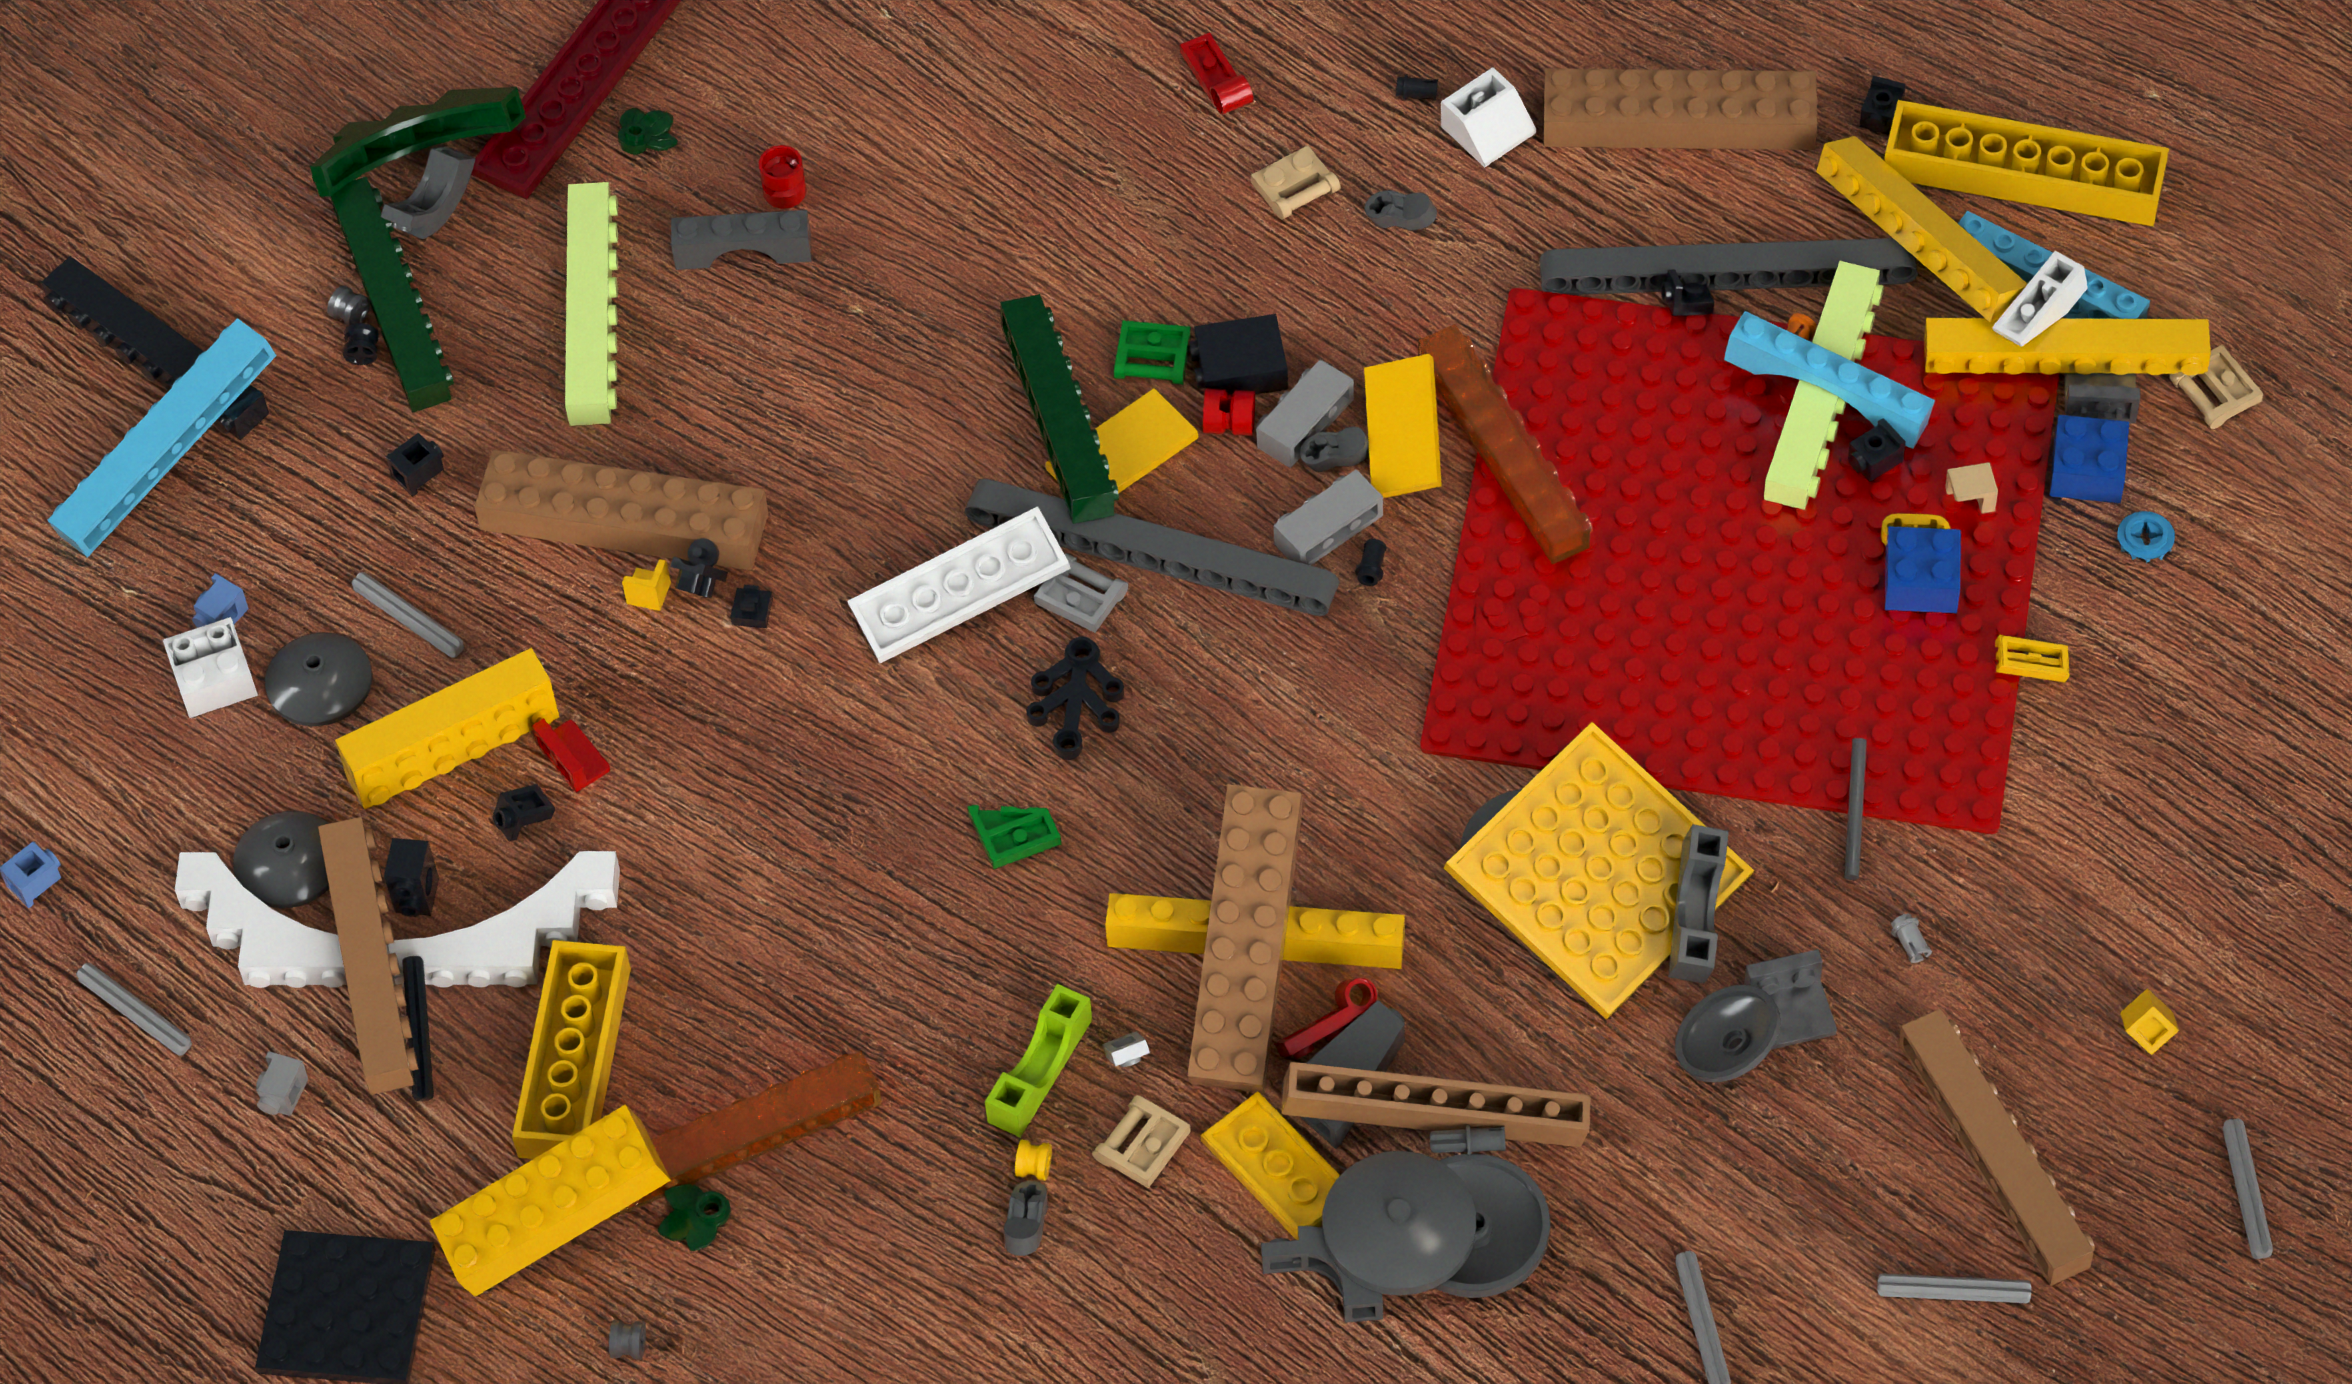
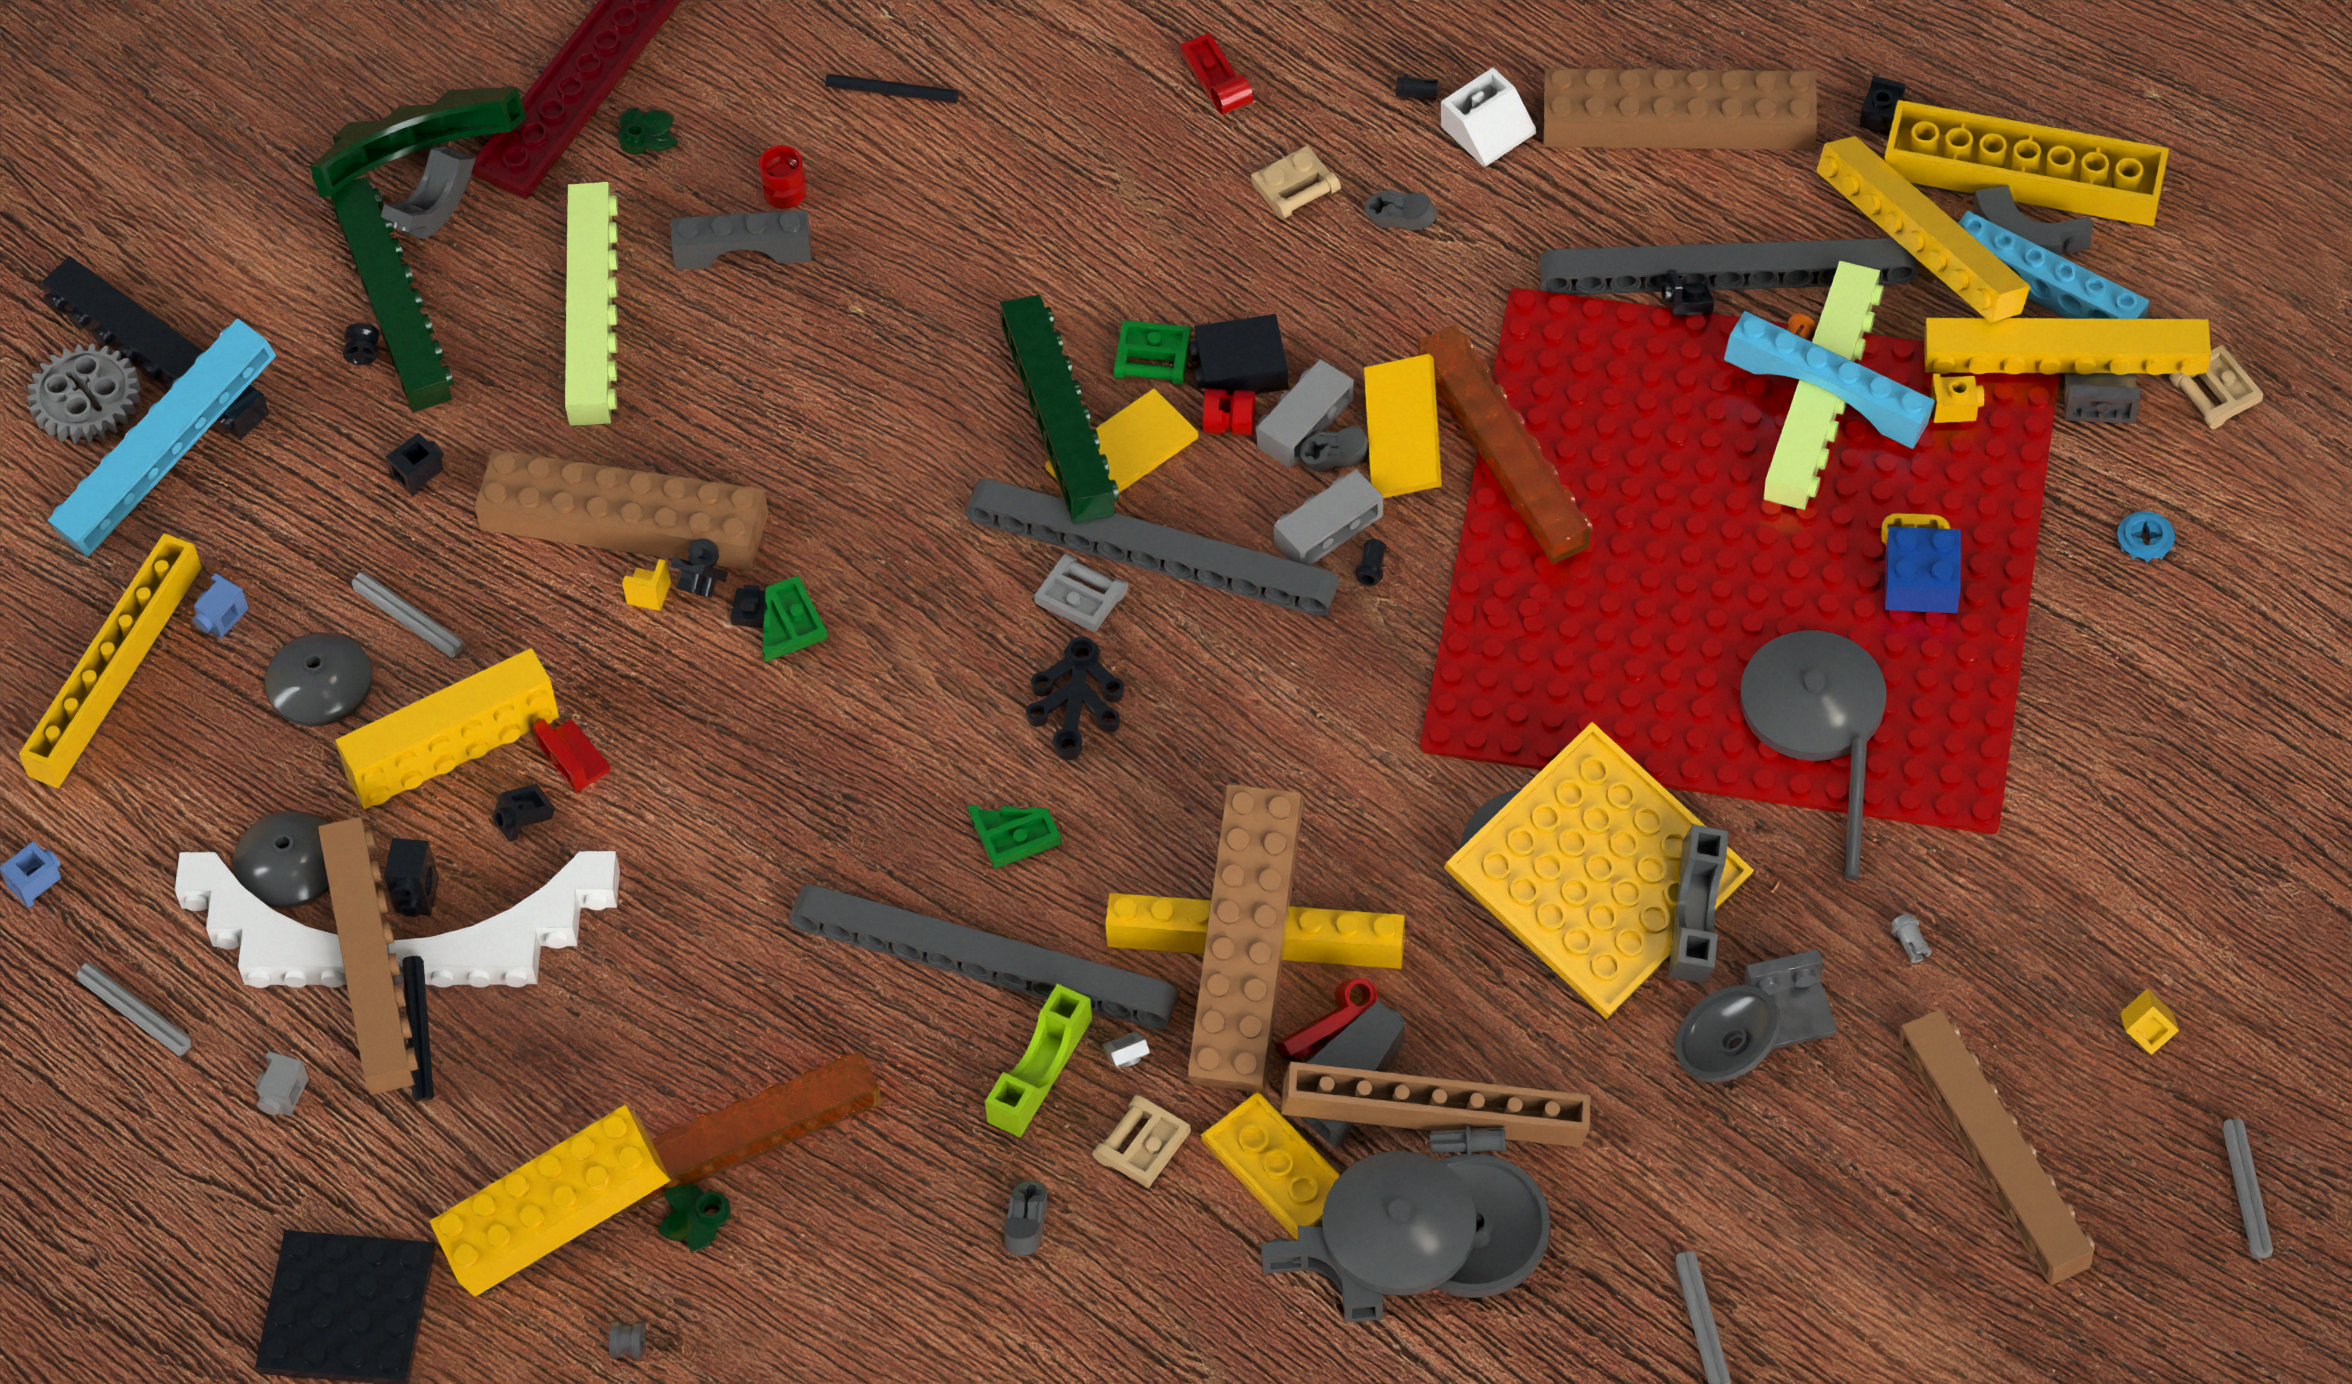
white slope [163,617,258,718] -> none
flat silver wheel [327,285,370,326] -> none
yellow brick [512,940,631,1159] -> none
white plate [847,506,1071,664] -> none
yellow wheel [1015,1139,1052,1181] -> none
black brick [1848,418,1906,482] -> none
light grey axle [1877,1273,2031,1303] -> none
tan panel [1945,463,1998,514] -> none
white slope [1992,250,2088,347] -> none
yellow tile [1995,635,2069,682] -> none
blue brick [2050,414,2129,504] -> none
none -> yellow brick [19,533,202,789]
none -> light grey gear [27,343,141,444]
none -> green wing [762,575,828,662]
none -> dark grey beam [788,884,1180,1029]
none -> black bar [825,74,959,103]
none -> dark grey dish [1740,630,1886,761]
none -> yellow brick [1930,374,1984,423]
none -> dark grey arch [1972,185,2093,256]

